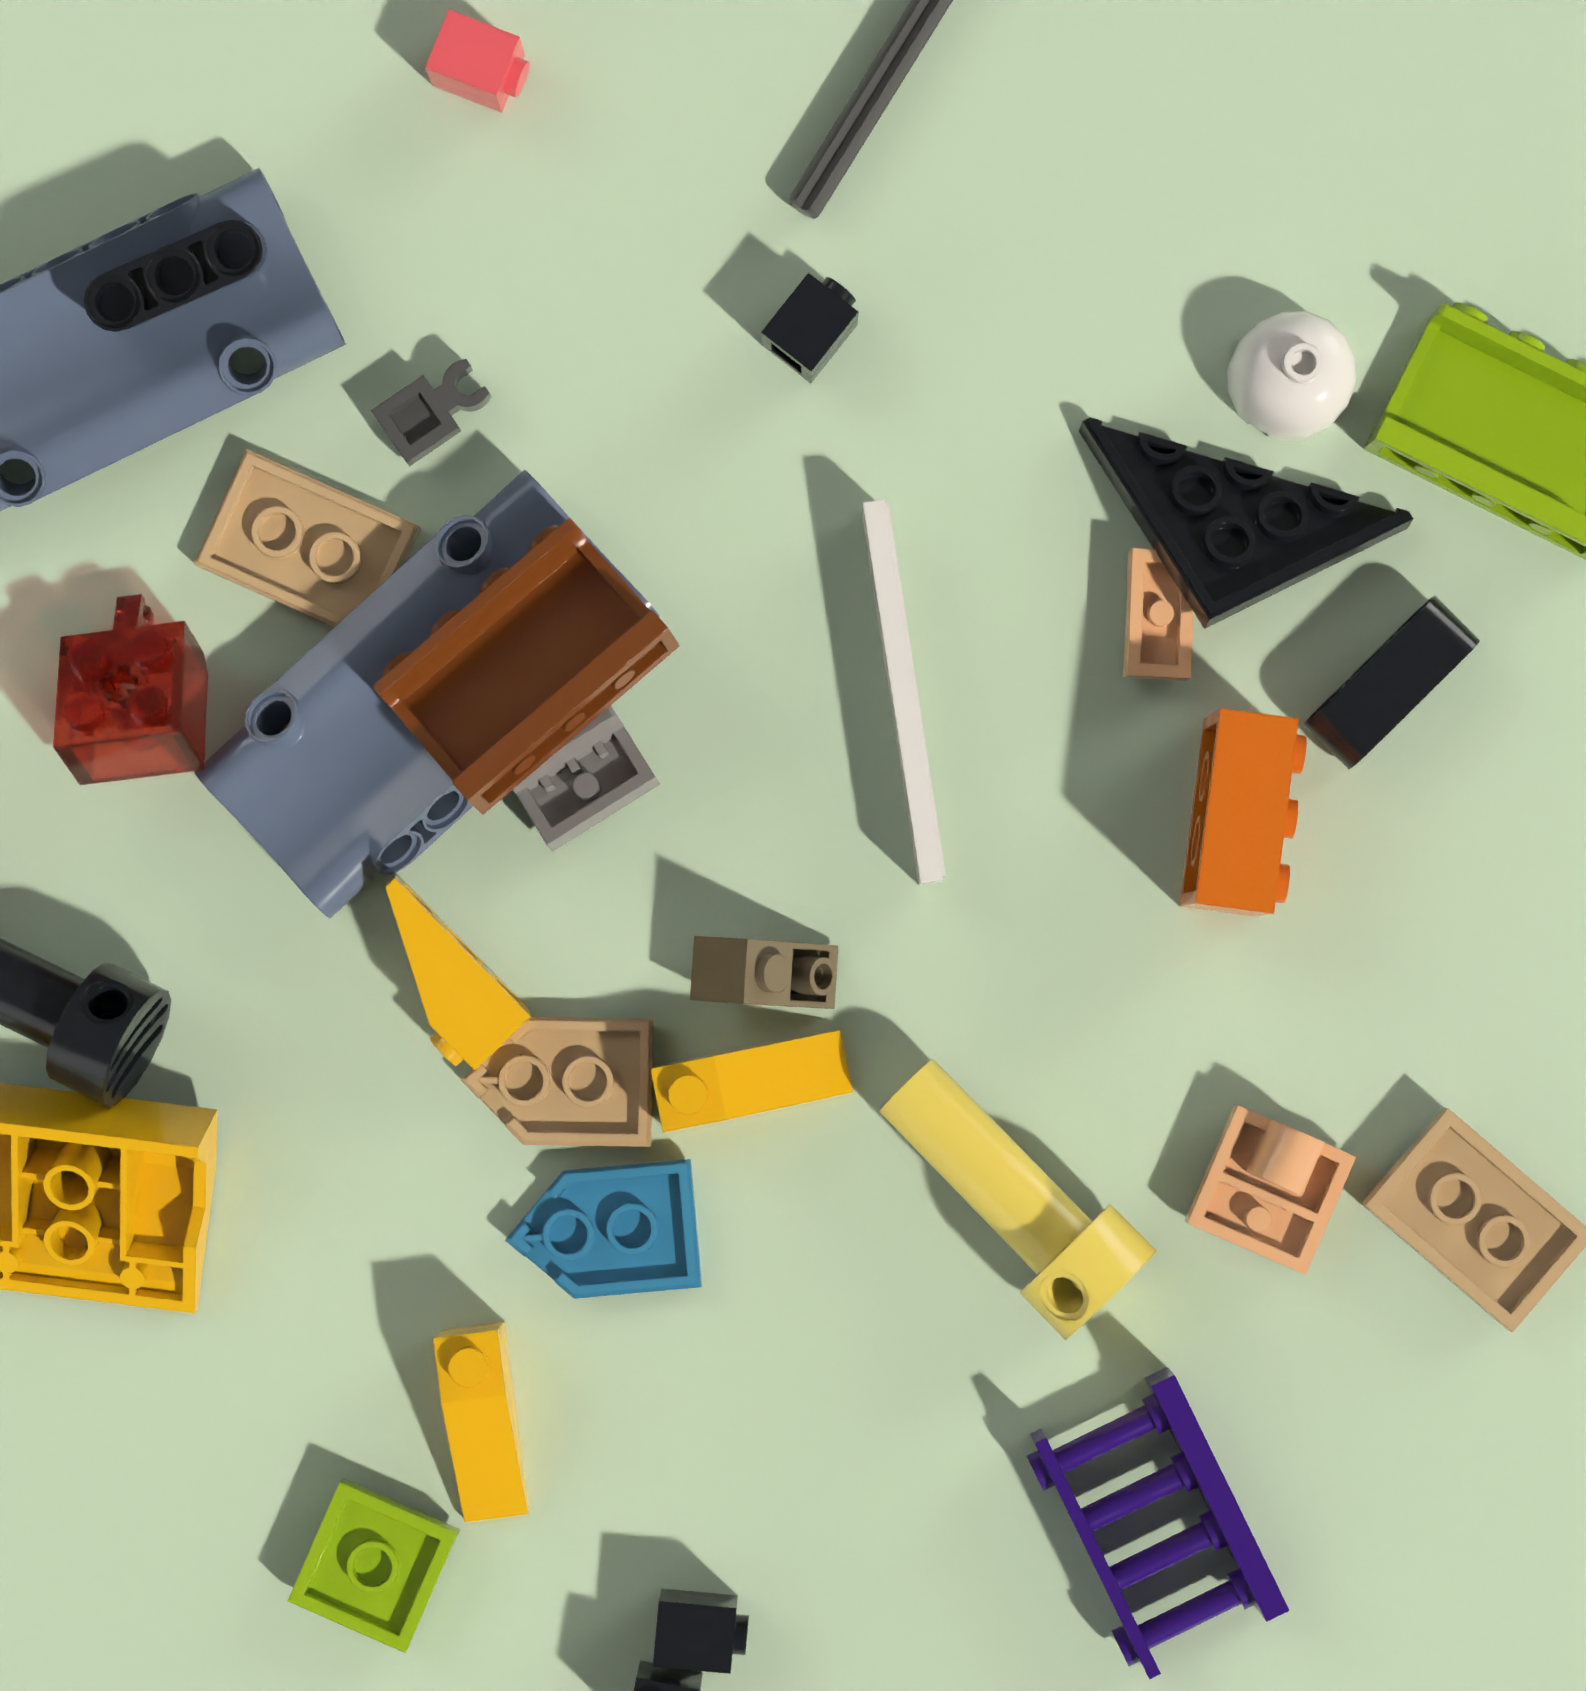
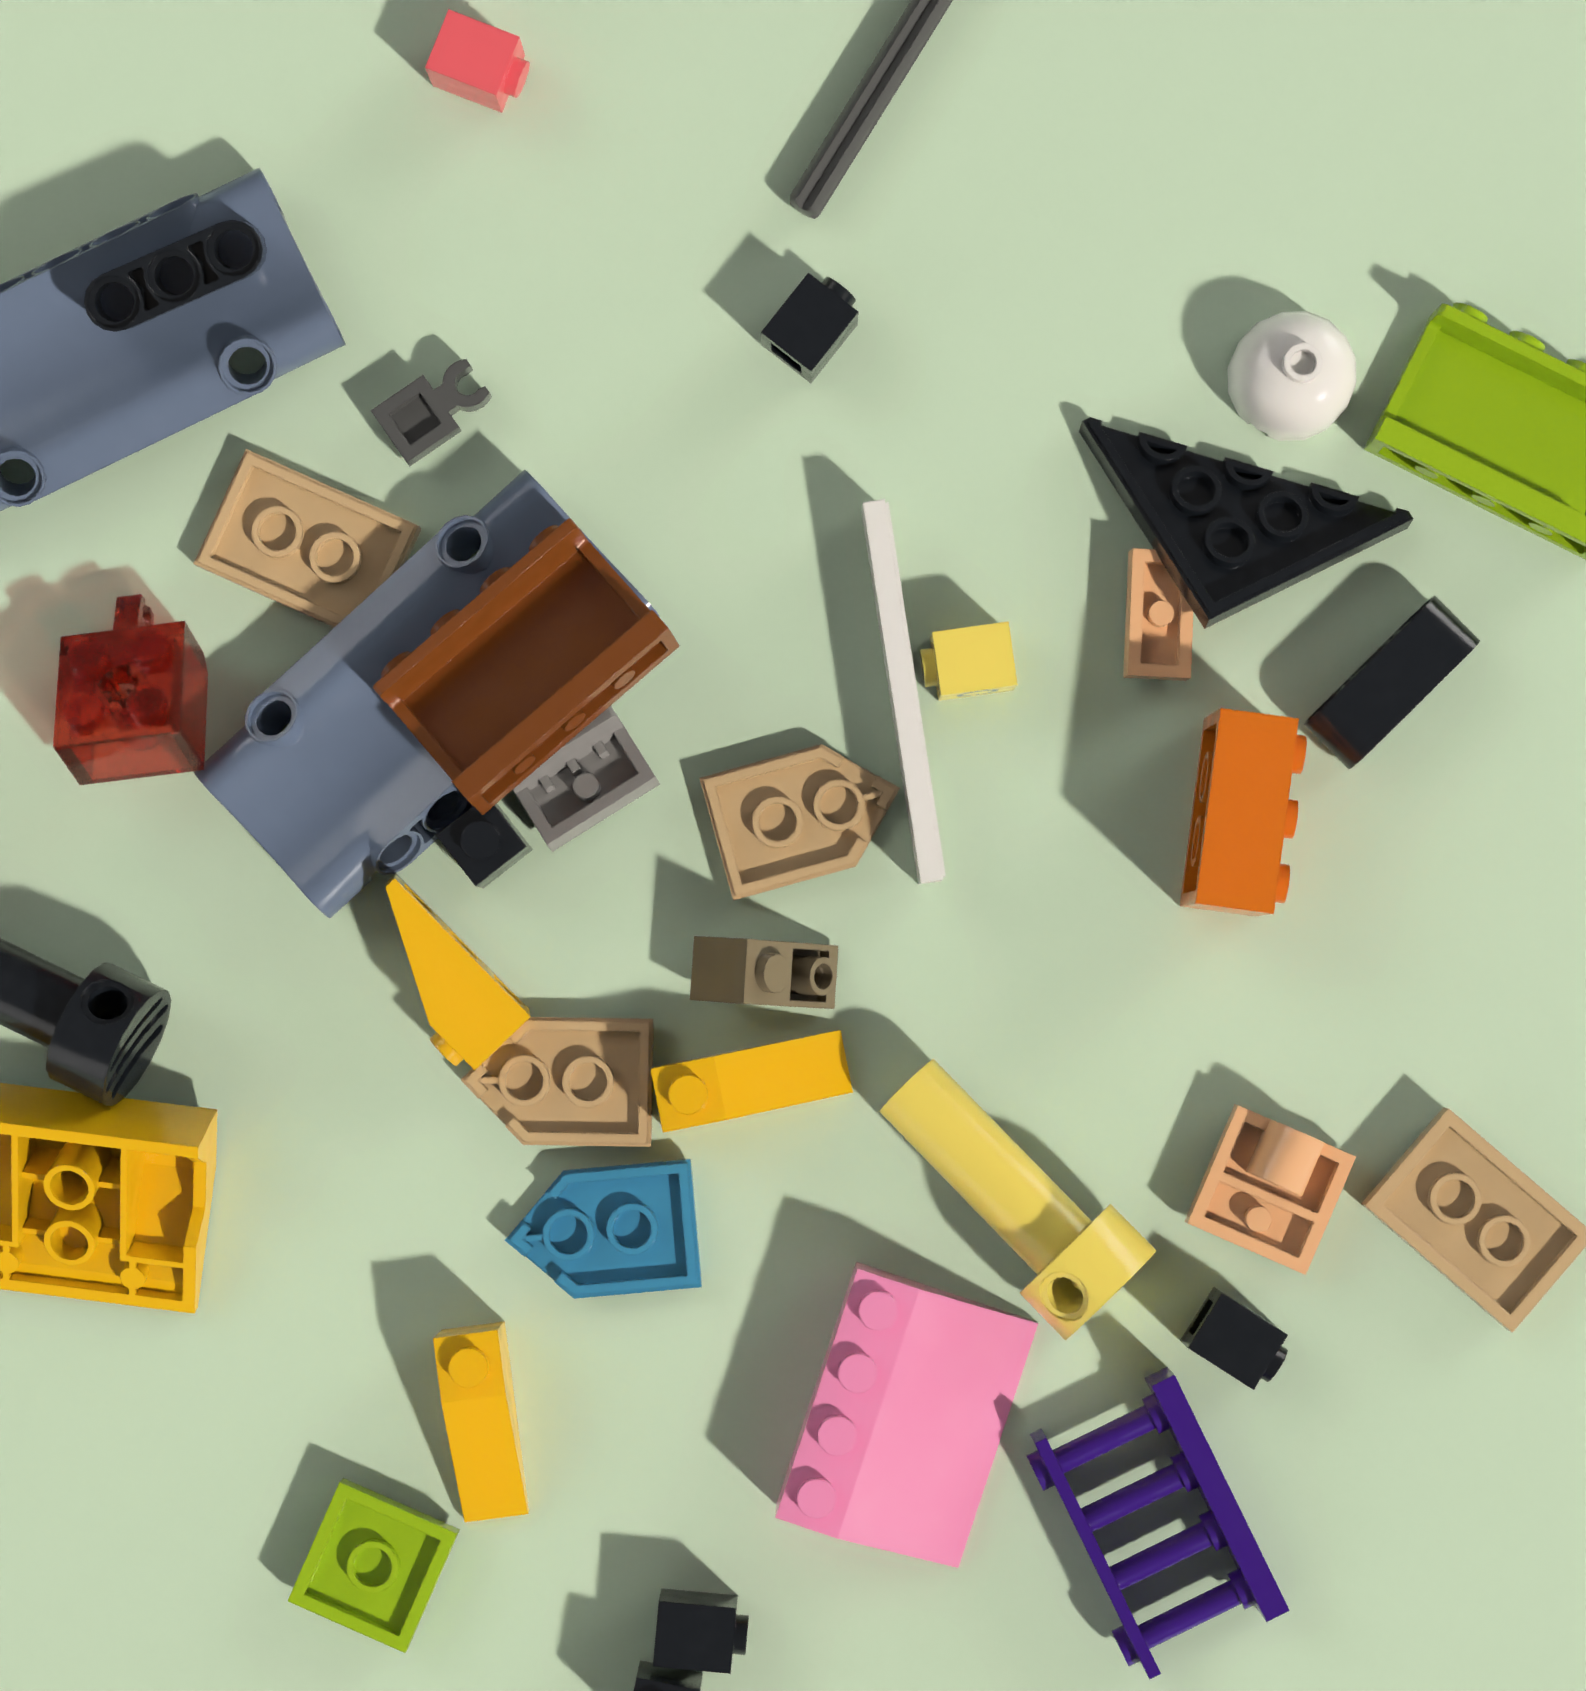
none -> black brick [436,804,533,888]
none -> tan tile [699,744,900,901]
none -> bright pink slope [775,1262,1038,1568]
none -> light yellow brick [920,621,1018,701]
none -> black brick [1180,1287,1288,1390]

